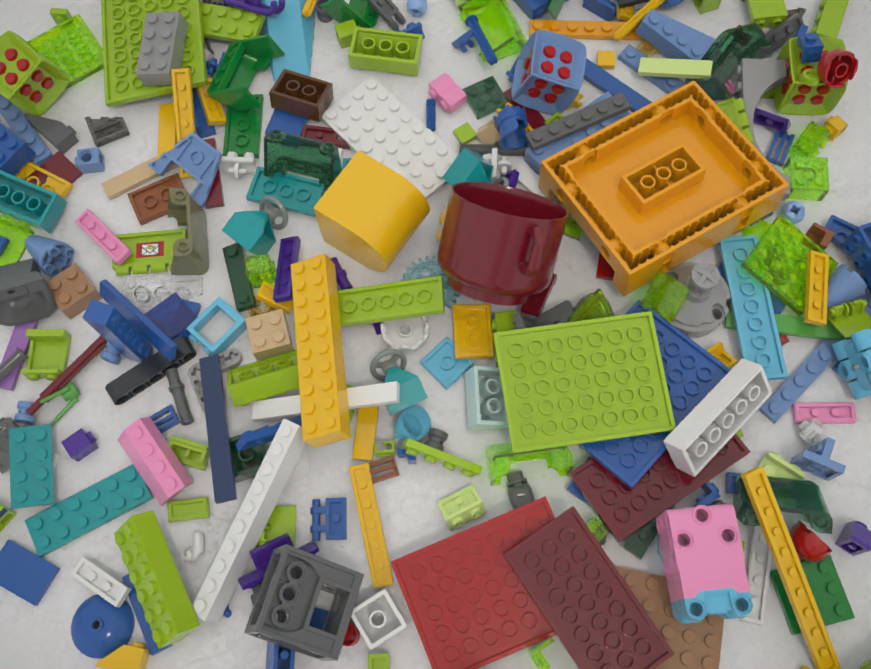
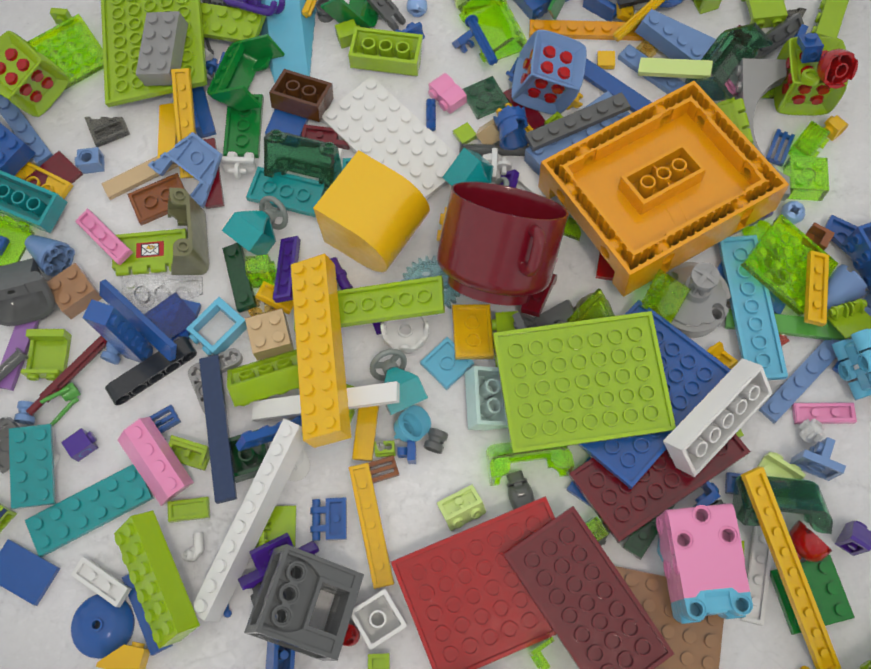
dark grey slope [23,113,79,155] -> none
dark grey pin [165,368,194,426] -> none
yellow plate [196,78,227,126] -> none
blue plate [309,607,329,630] -> none
lime plate [401,438,482,478] -> none
dark purple slope [753,108,791,134] -> none

